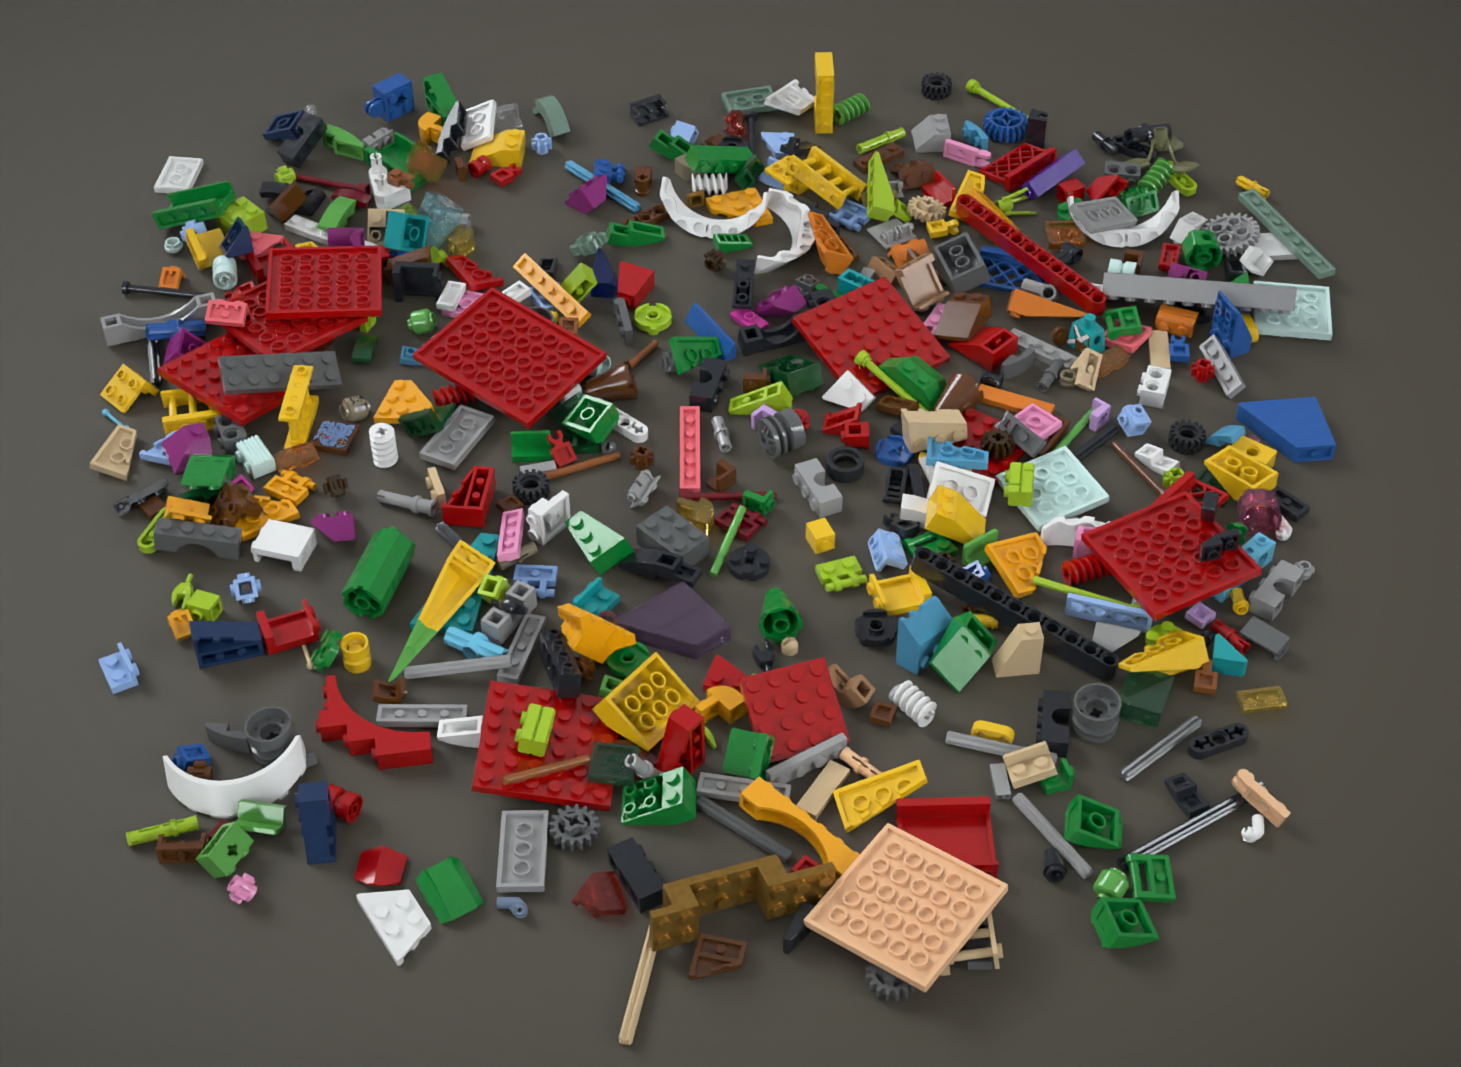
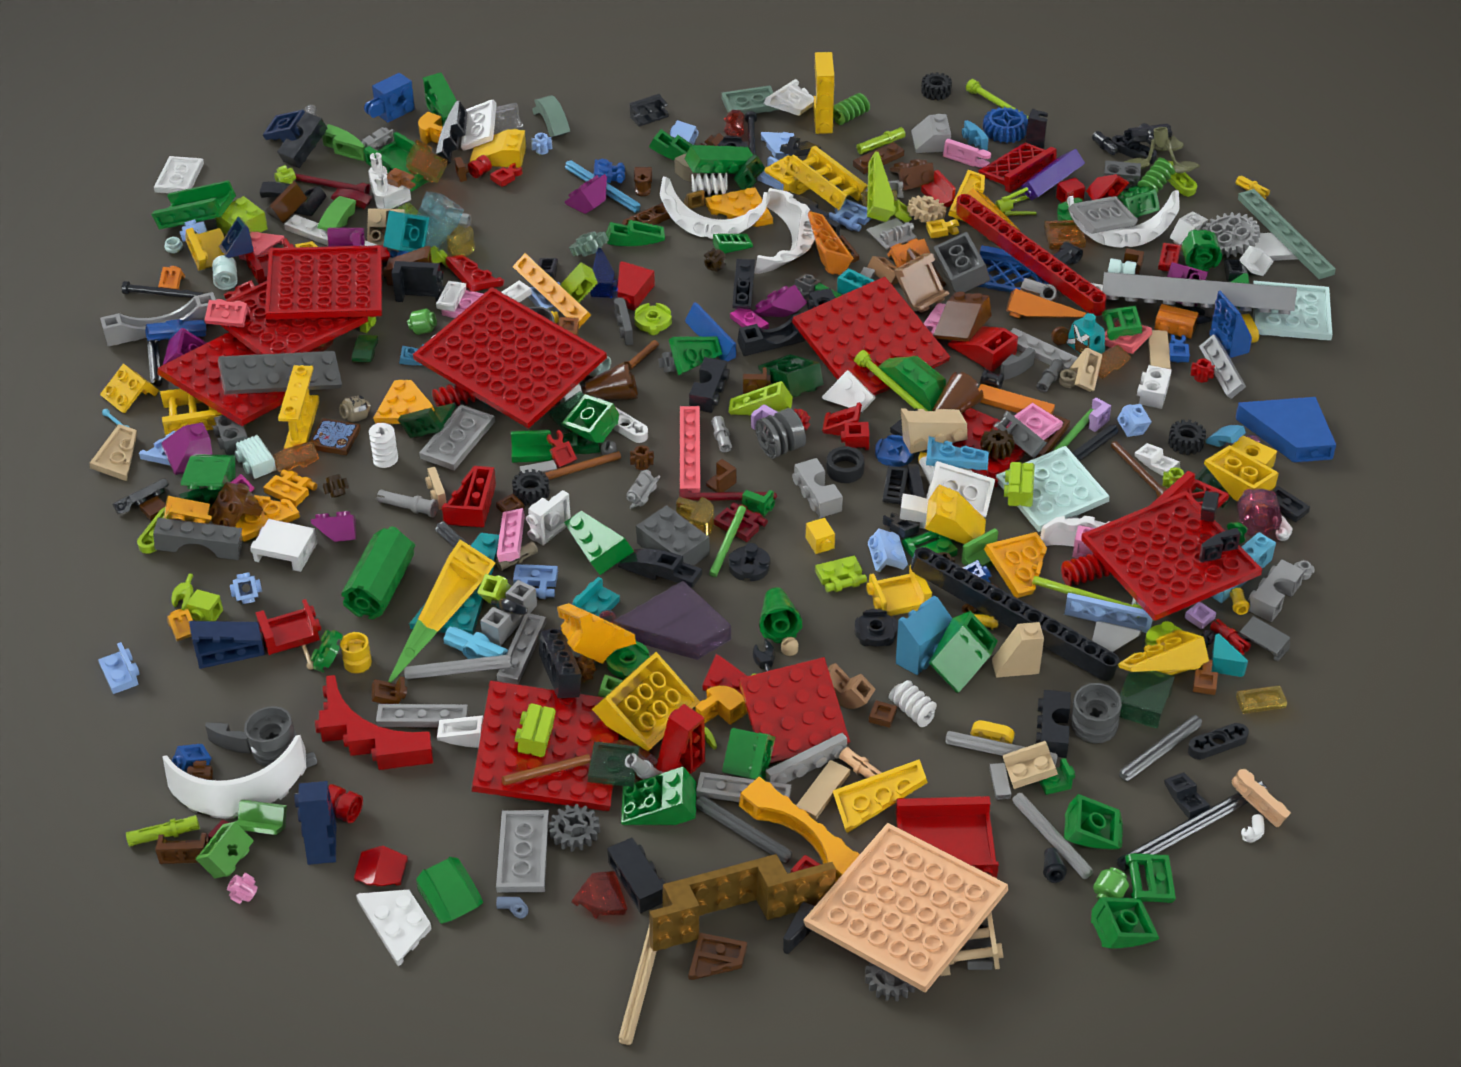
reddish brown plate [875,395,920,416] -> none

